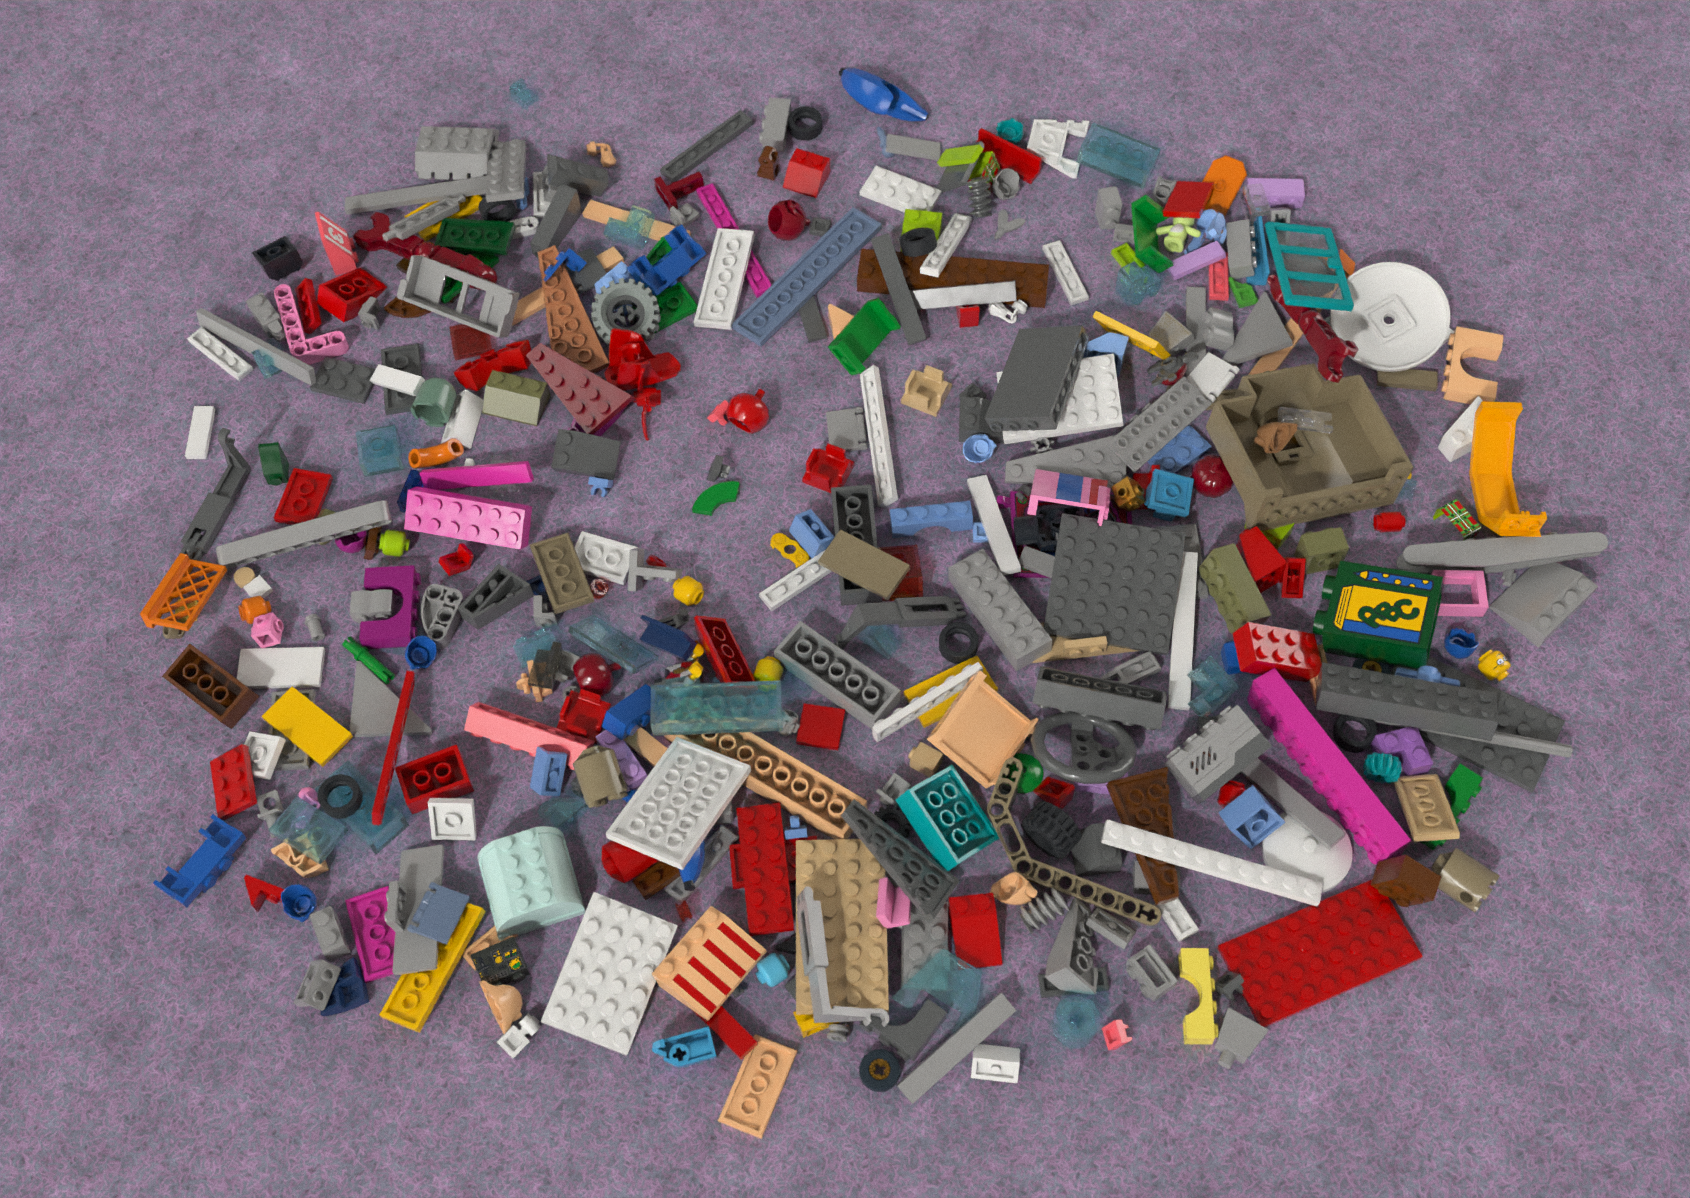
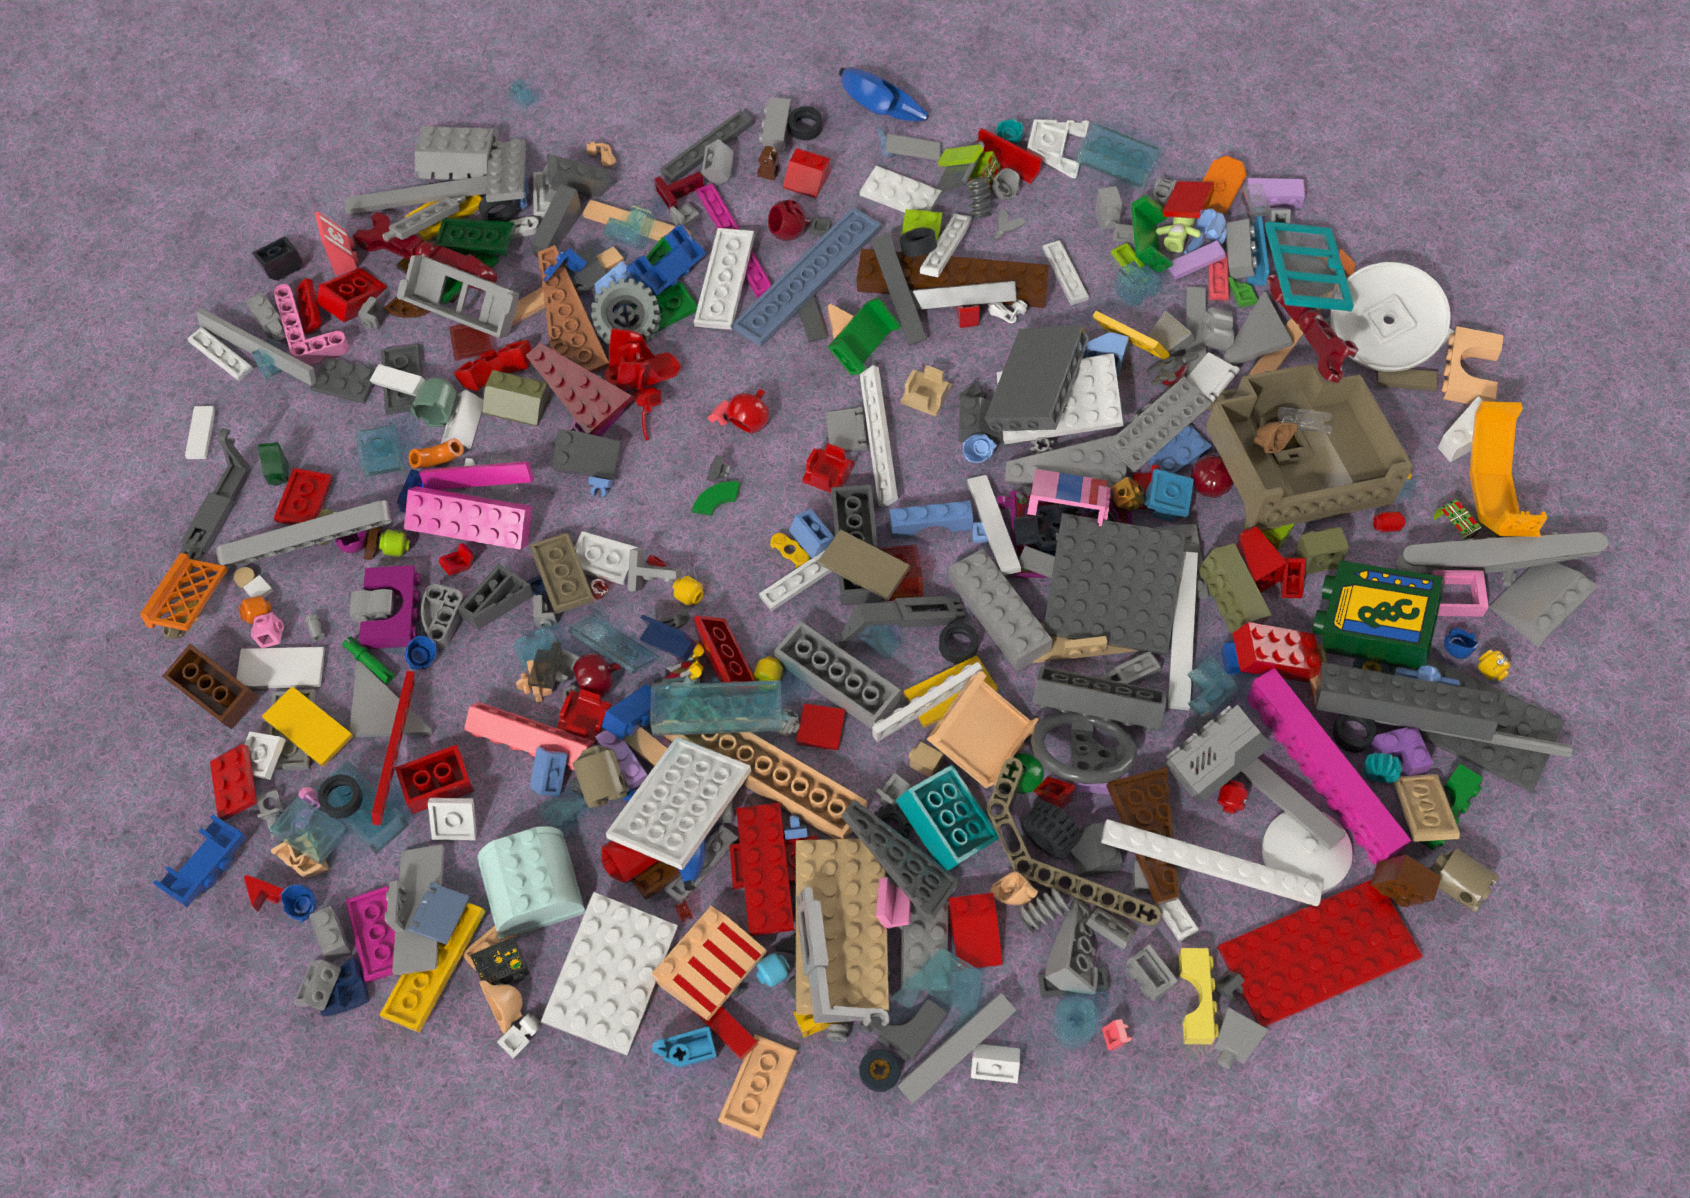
medium blue slope [1219,785,1285,849] -> none
none -> light grey brick [701,139,734,186]

